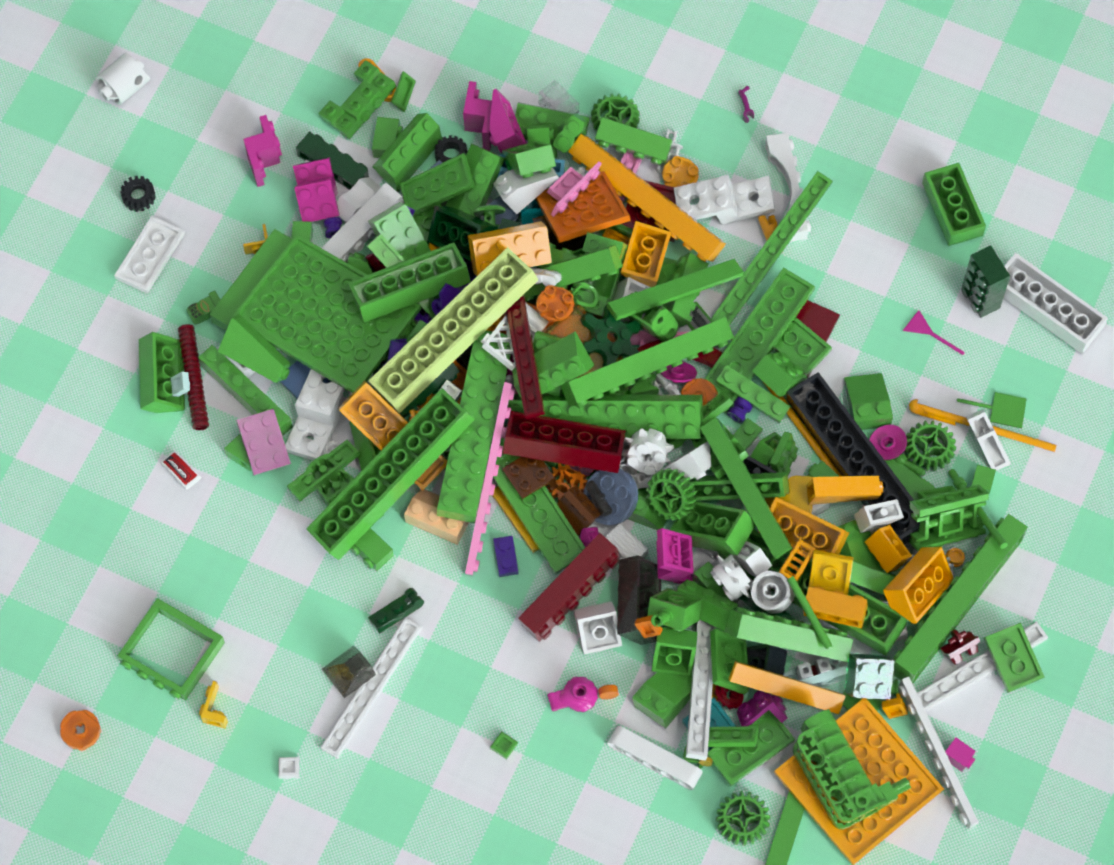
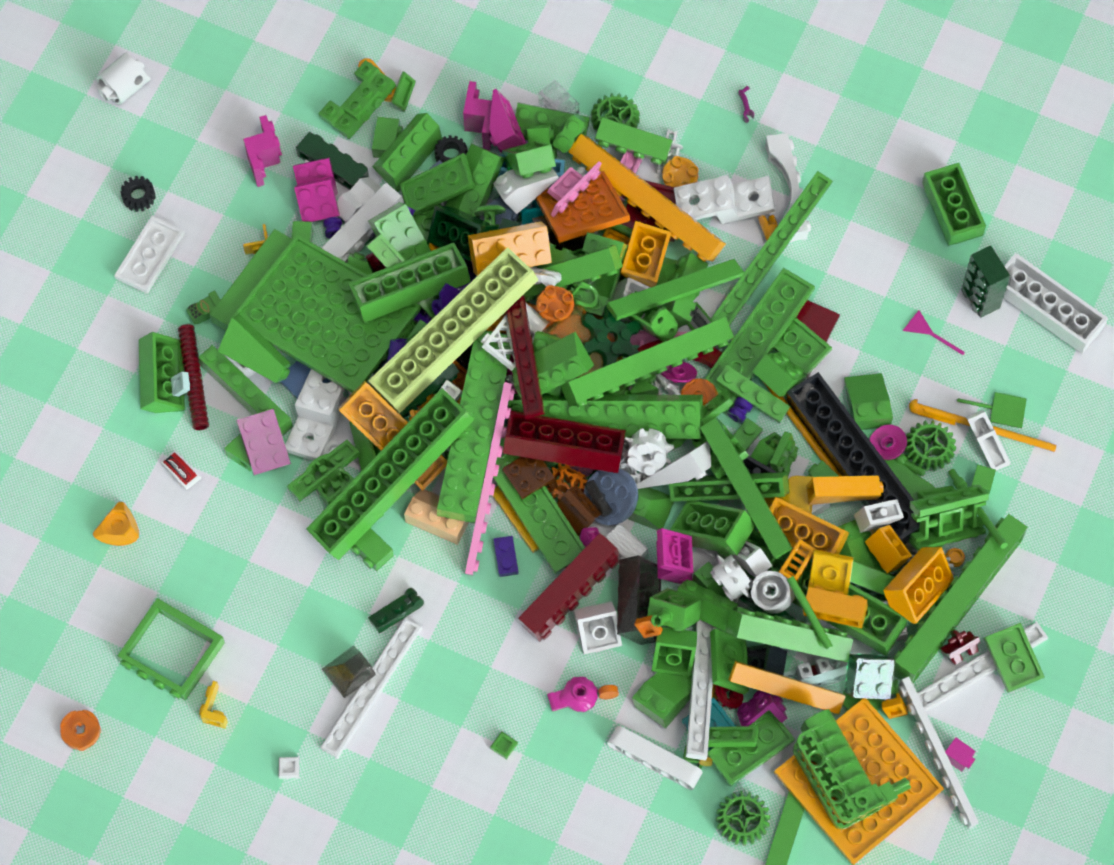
bright green gear [646,468,697,521] -> none
none -> light orange hat [93,501,139,546]

